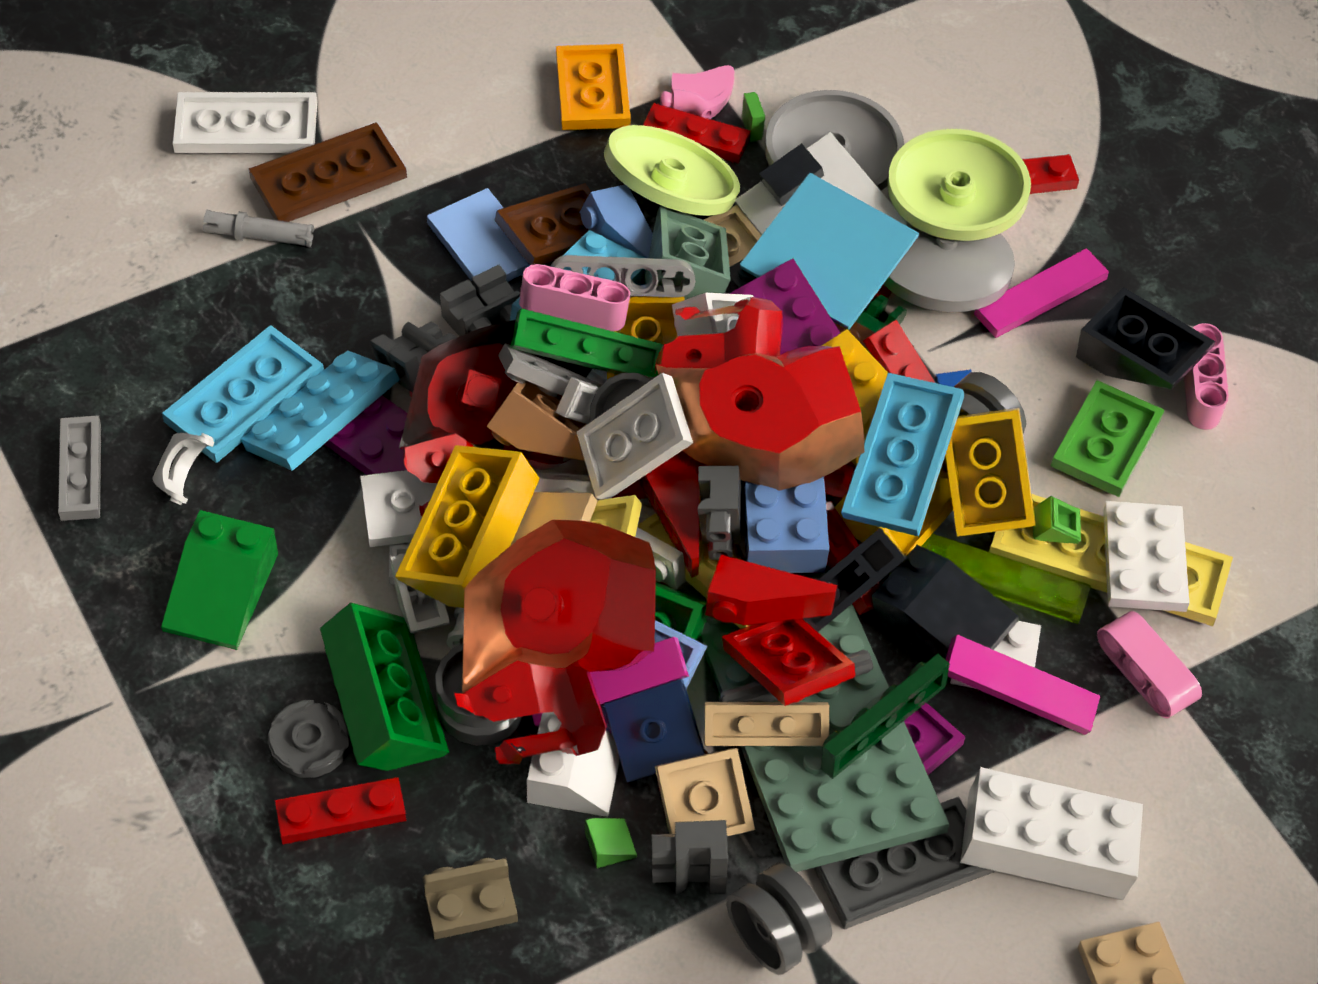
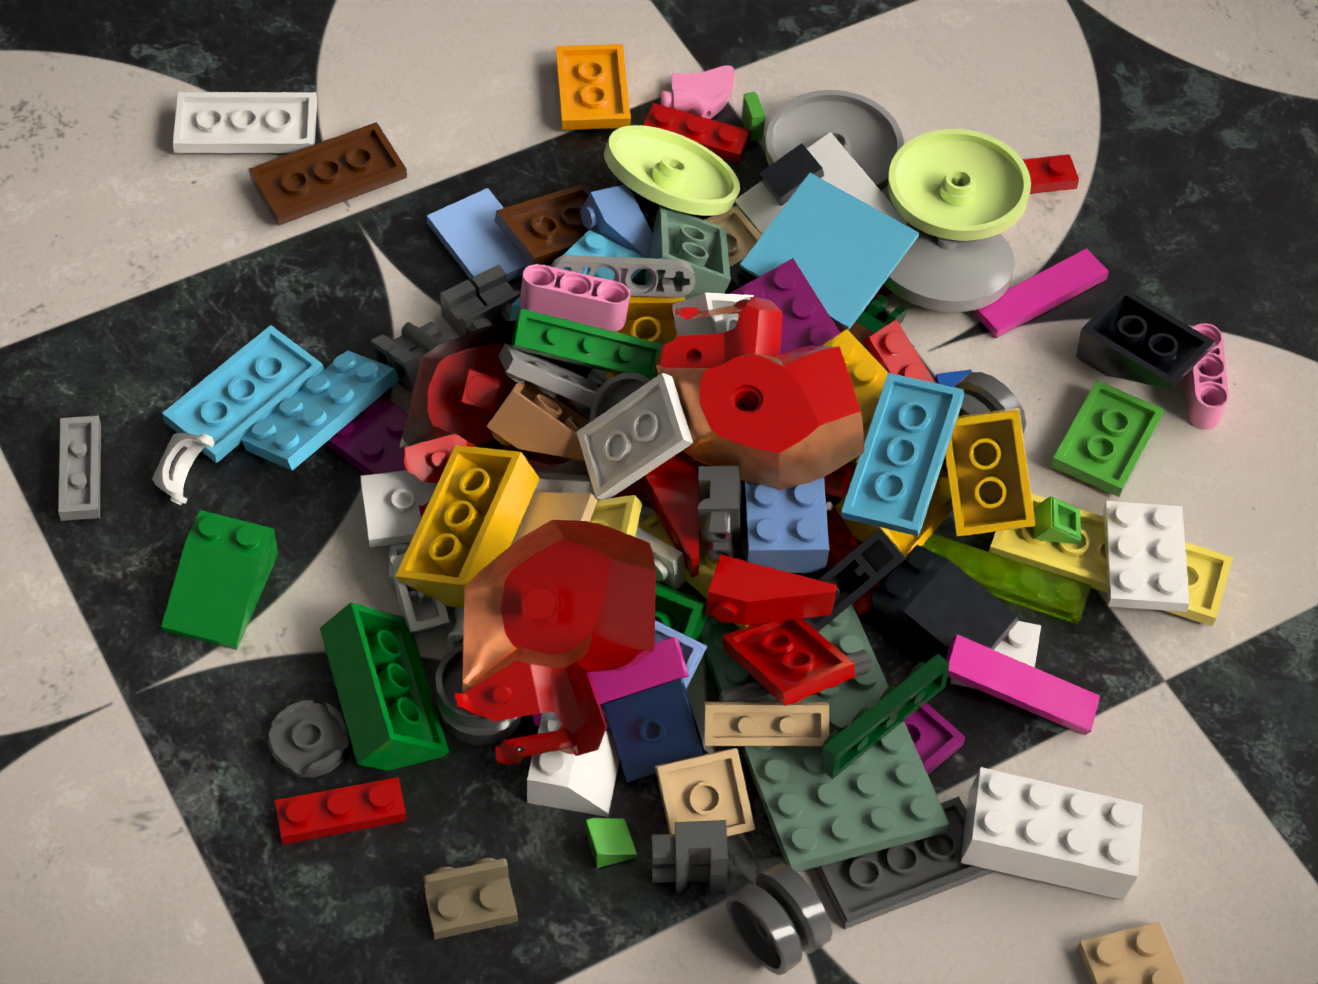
light grey pin [203,210,314,247] -> none
white tile [556,377,600,424] -> none
bright pink beam [1097,611,1202,718] -> none

